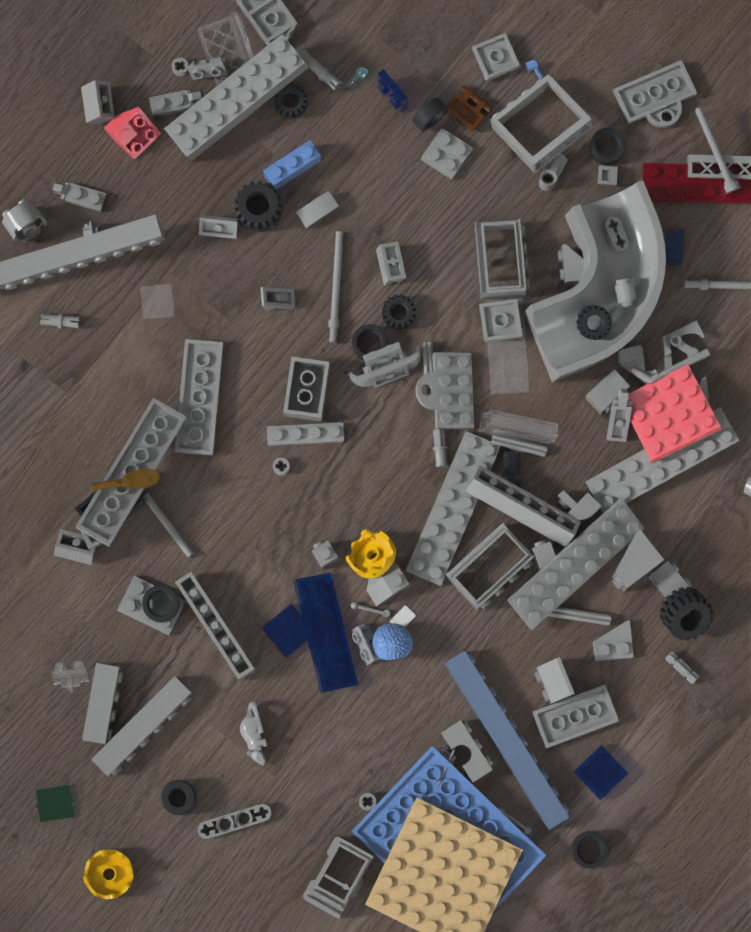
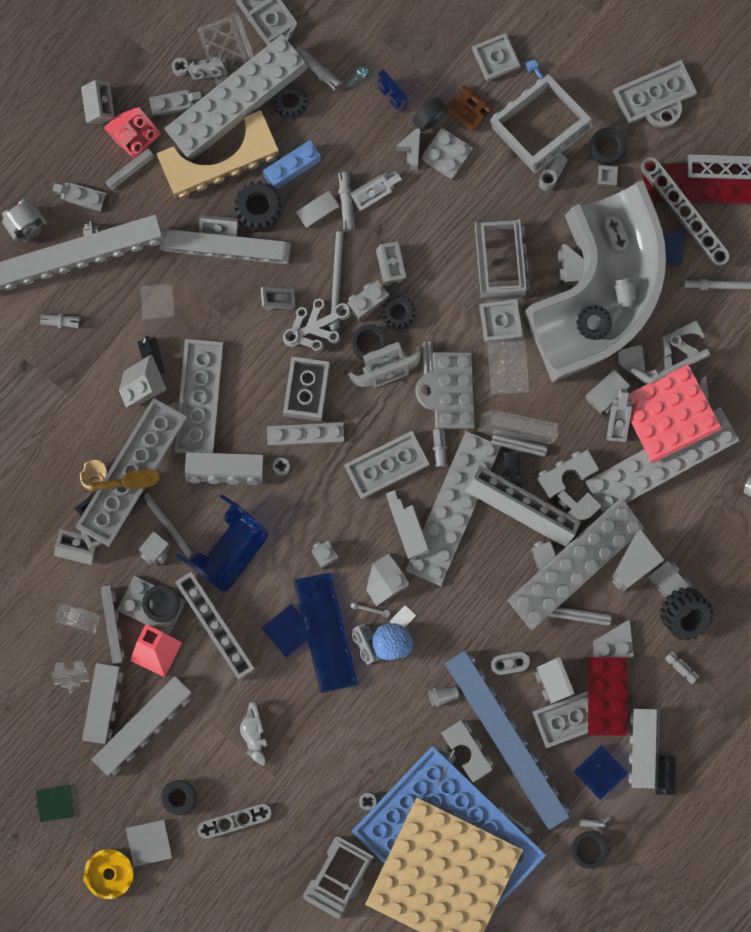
yellow plate [346,529,396,578] -> none
light grey window [446,523,534,610] -> none
light grey piece [695,107,741,194] -> none
none -> clear slope [55,604,101,634]
none -> tan hair [80,460,108,491]
none -> light grey plate [101,586,124,665]
none -> light grey axle [106,149,155,190]
none -> light grey slope [119,355,167,408]
none -> light grey tile [126,820,172,867]
none -> coral slope [130,624,182,677]
none -> black hinge [137,336,165,374]
none -> light grey brick [139,532,171,566]
none -> tan arch [156,110,279,199]
none -> light grey beam [159,229,291,264]
none -> clear blue windscreen [175,494,268,591]
none -> light grey brick [185,452,263,485]
none -> light grey plant [283,299,351,352]
none -> light grey pin [338,172,355,230]
none -> light grey plate [344,431,430,499]
none -> light grey brick [347,280,389,322]
none -> light grey hinge [350,171,402,211]
none -> light grey piece [386,490,430,560]
none -> light grey slope [396,129,420,170]
none -> light grey cone [429,687,459,707]
none -> light grey plate [491,652,530,675]
none -> light grey arch [537,450,599,500]
none -> light grey bar [580,816,611,834]
none -> dark red plate [588,657,627,736]
none -> light grey brick [629,709,660,789]
none -> light grey beam [641,157,729,266]
none -> black hinge [656,755,676,795]

